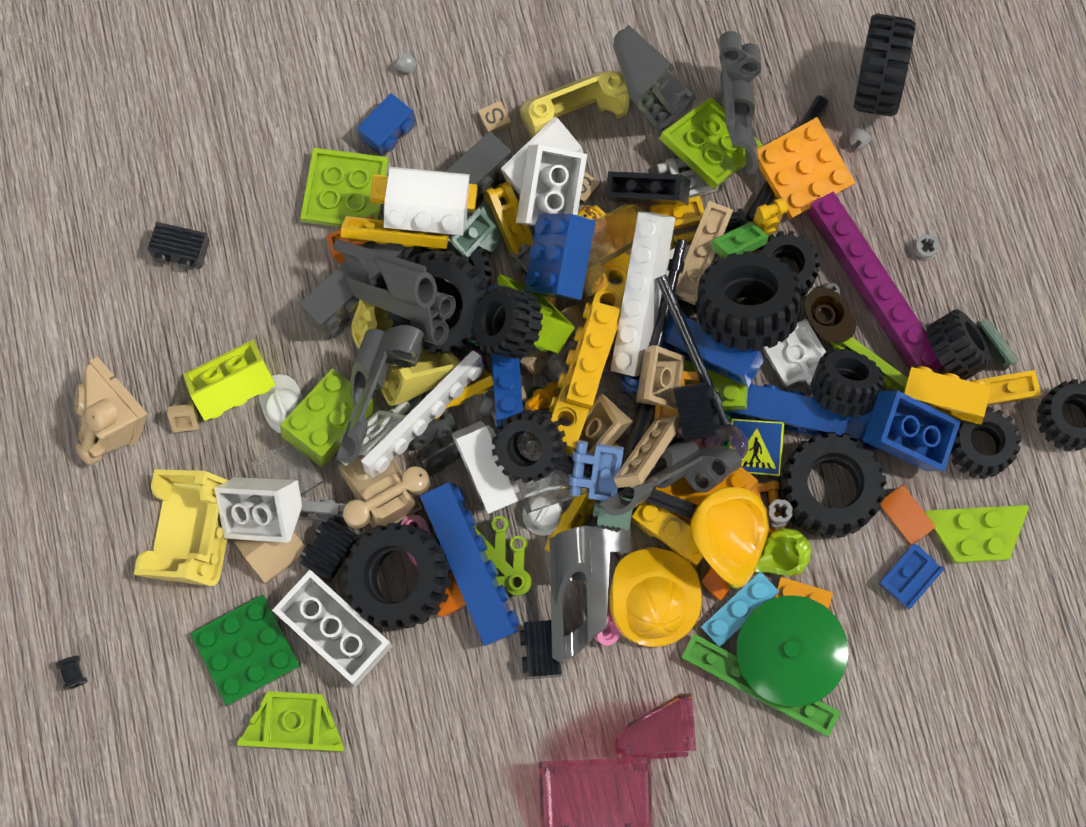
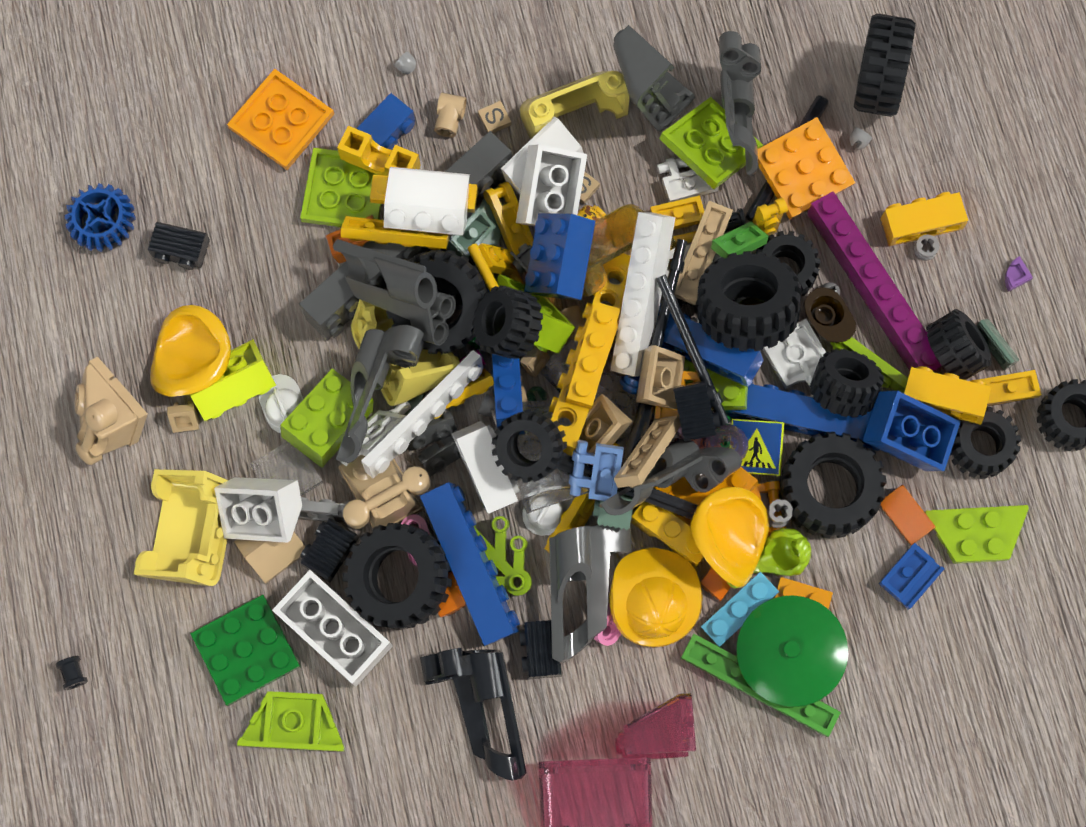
light orange axle [523,381,562,411] -> none
black brick [605,171,691,206] -> none
none -> blue gear [64,183,136,252]
none -> yellow piece [150,305,231,397]
none -> light orange plate [227,69,334,170]
none -> yellow arch [337,126,421,176]
none -> black panel [420,648,527,781]
none -> tan piece [434,93,467,138]
none -> yellow plate [467,243,524,291]
none -> yellow brick [880,192,969,247]
none -> medium lavender tile [1005,256,1033,292]

